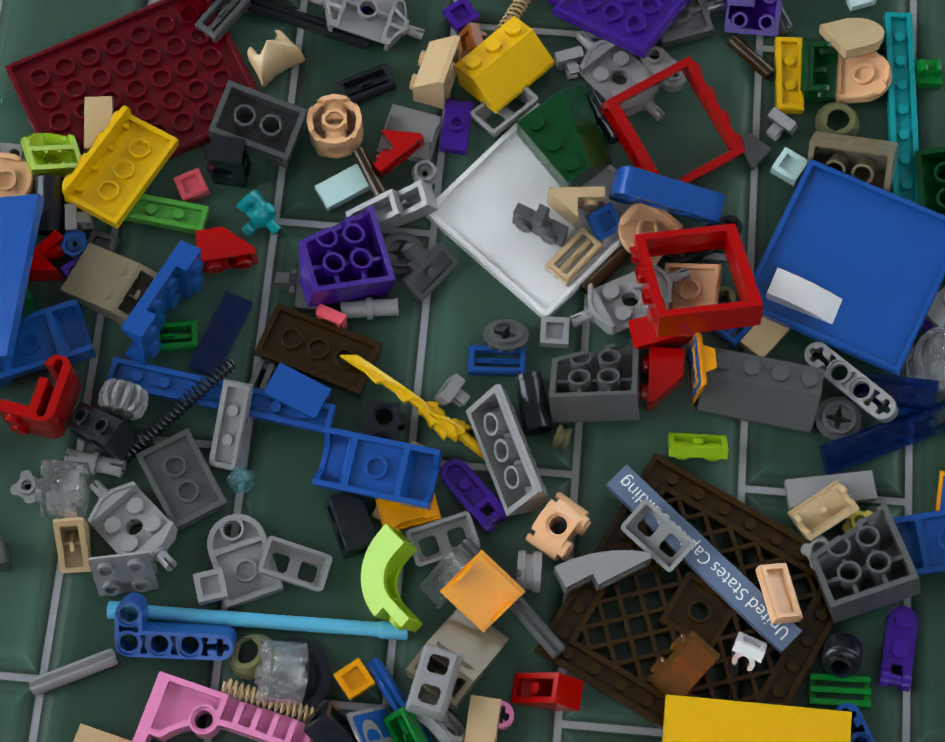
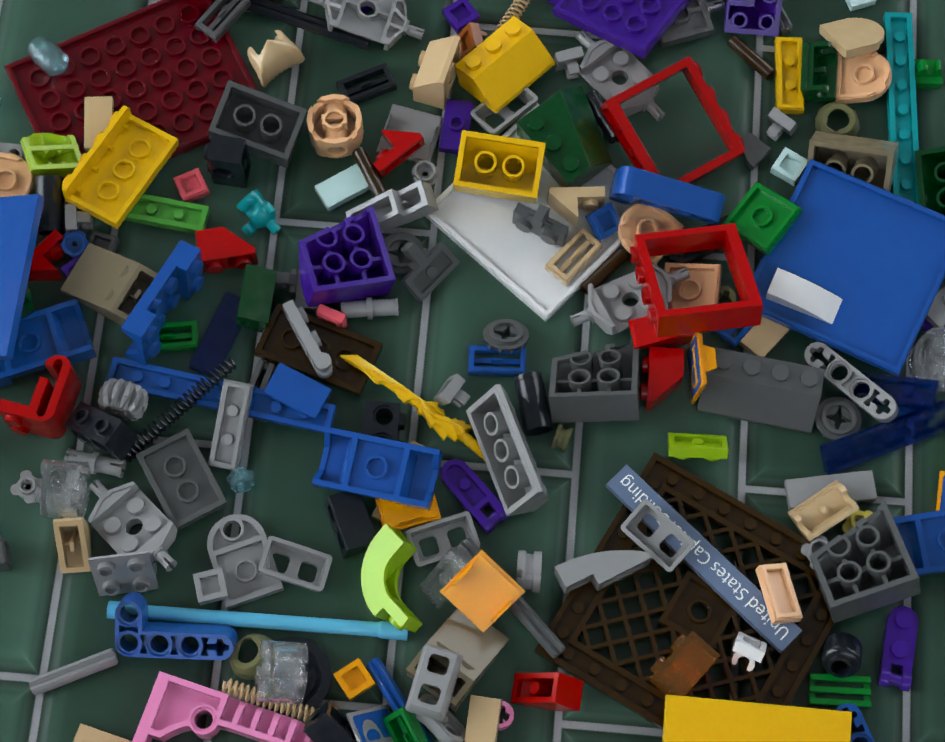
light nougat brick [526,492,592,561] -> none
light grey plate [539,316,570,348] -> none
light grey plate [640,46,686,92] -> none
none -> clear light blue brick [28,36,69,76]
none -> dark green hinge [236,264,277,333]
none -> light grey plate [282,299,333,378]
none -> yellow slope [453,130,546,204]
none -> green tile [722,181,803,256]

